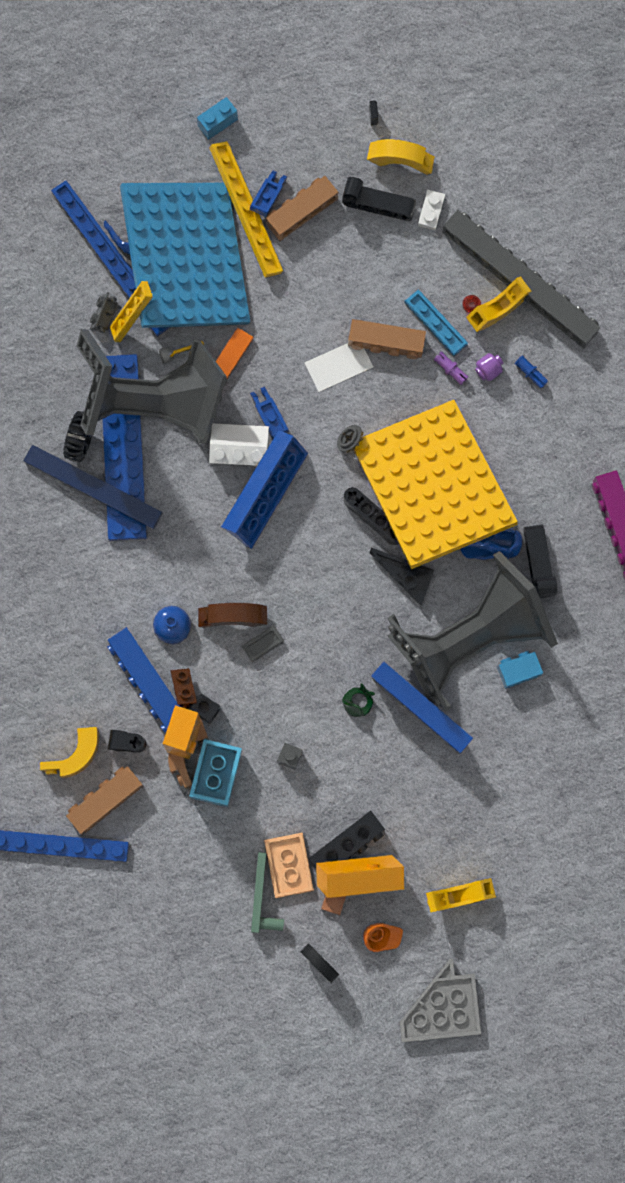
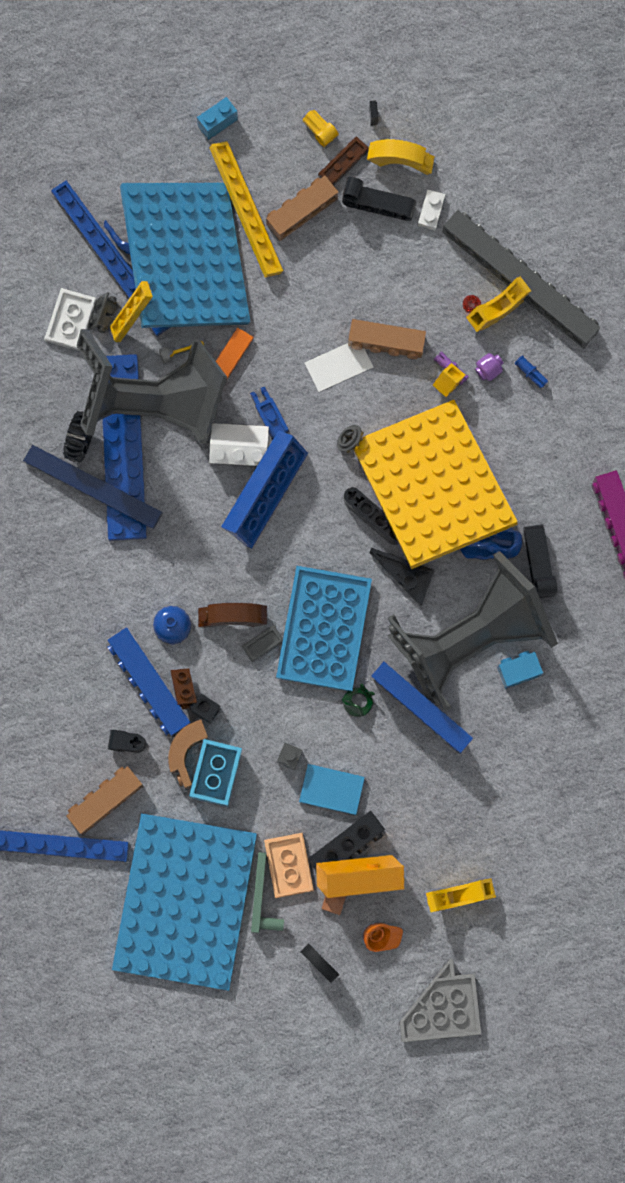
yellow arch [40,727,99,778] -> none
light orange brick [162,705,202,760] -> none
blue hinge [250,170,287,217] -> none
dark azure tile [404,289,468,356] -> none
none -> white tile [44,288,97,351]
none -> dark azure plate [112,813,257,991]
none -> dark azure plate [276,566,372,692]
none -> dark azure tile [299,764,365,815]
none -> yellow piece [303,110,339,147]
none -> reddish brown tile [318,136,369,186]
none -> yellow brick [433,363,465,397]

